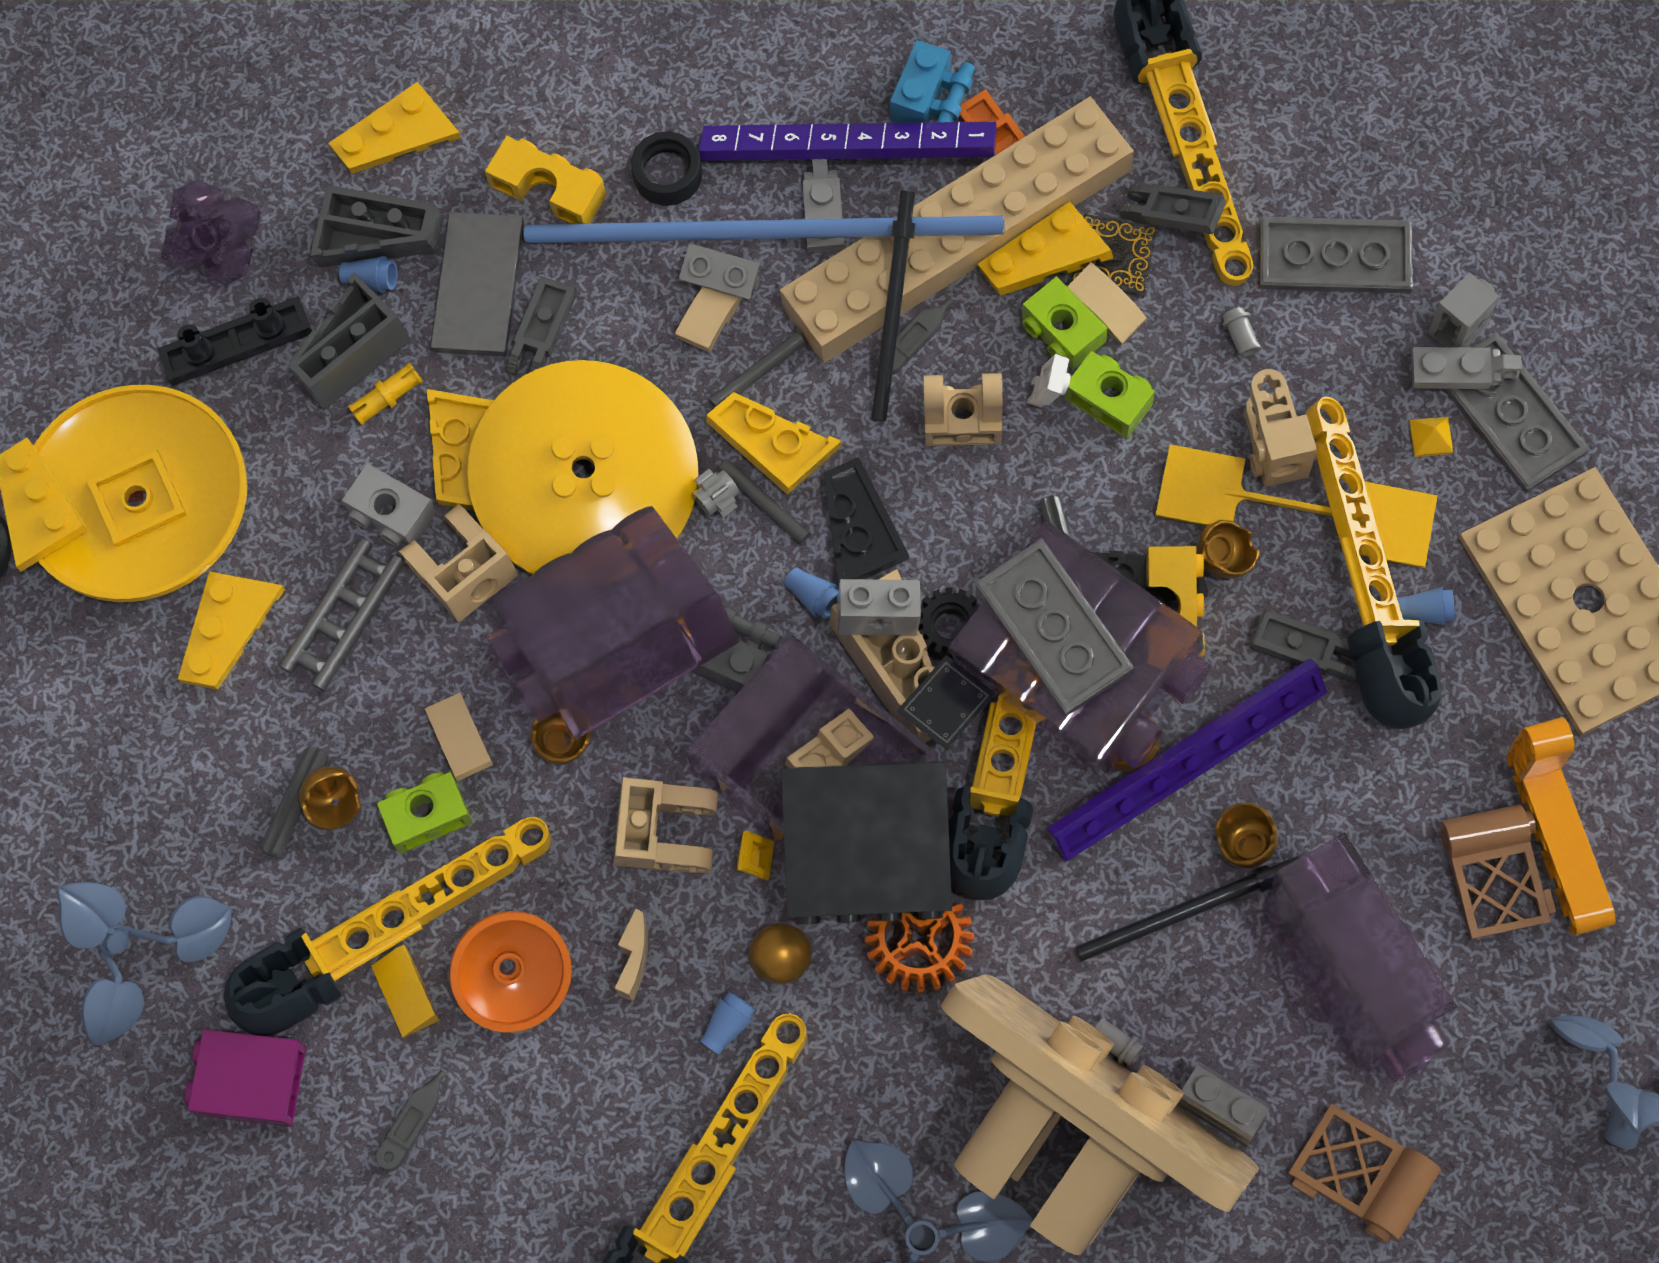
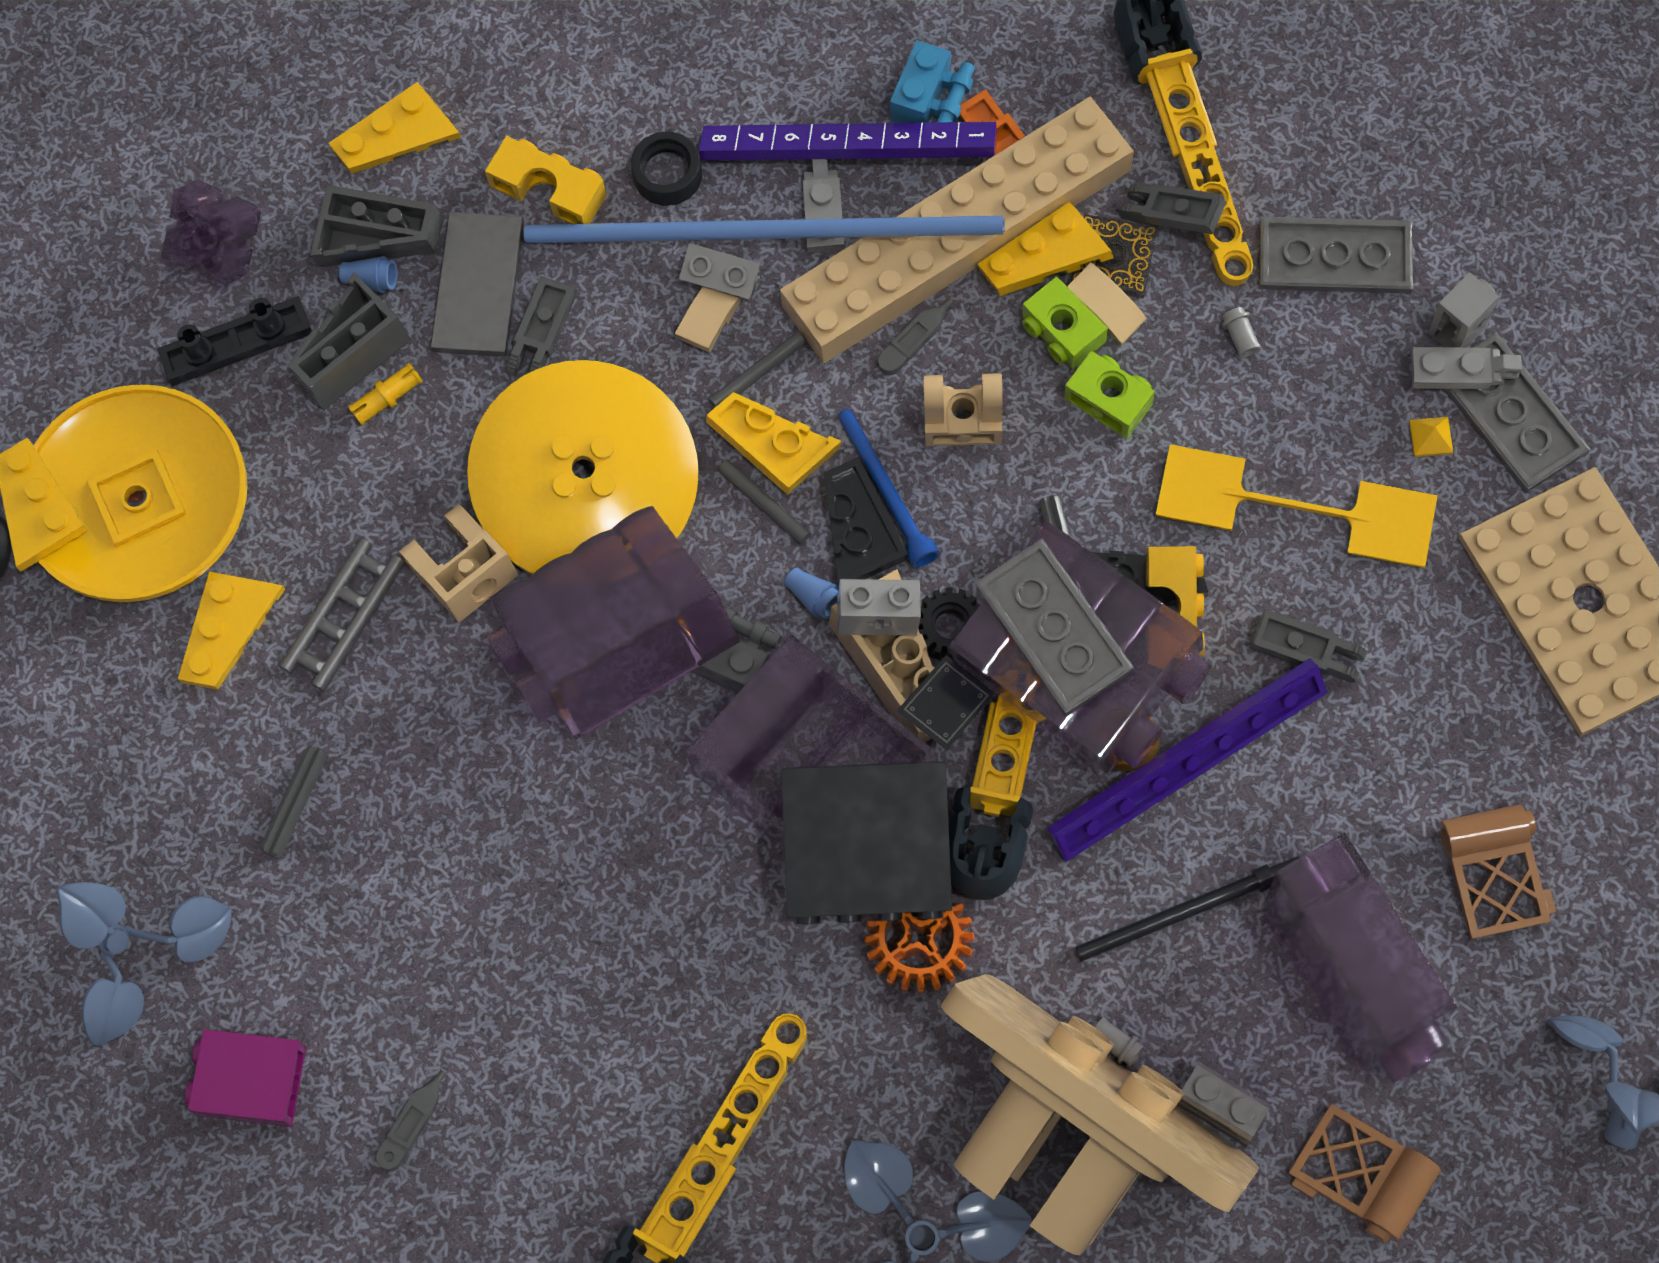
piece [224,817,551,1036] -> none
pearl gold hair [299,767,361,830] -> none
light grey brick [342,463,437,547] -> none
yellow slope [371,944,440,1038] -> none
lime brick [377,771,474,854] -> none
tan slope [425,692,493,782] -> none
yellow wing [427,389,494,511] -> none
orange dish [449,911,572,1032] -> none
pearl gold hair [530,701,592,765] -> none
tan brick [613,777,719,873] -> none
tan slope [615,909,648,1002] -> none
light grey gear [692,469,740,518] -> none
medium blue cone [700,991,756,1055] -> none
yellow slope [737,831,775,880] -> none
pearl gold hair [748,923,812,985] -> none
tan slope [785,709,875,768] -> none
black bar [871,190,916,421] -> none
white plate [1027,354,1071,408] -> none
pearl gold hair [1197,520,1260,579] -> none
pearl gold hair [1215,803,1278,868] -> none
tan brick [1245,369,1317,487] -> none
piece [1306,397,1442,729] -> none
medium blue cone [1397,586,1455,625] -> none
light orange beam [1507,717,1616,936] -> none
none -> blue piece [839,409,940,569]

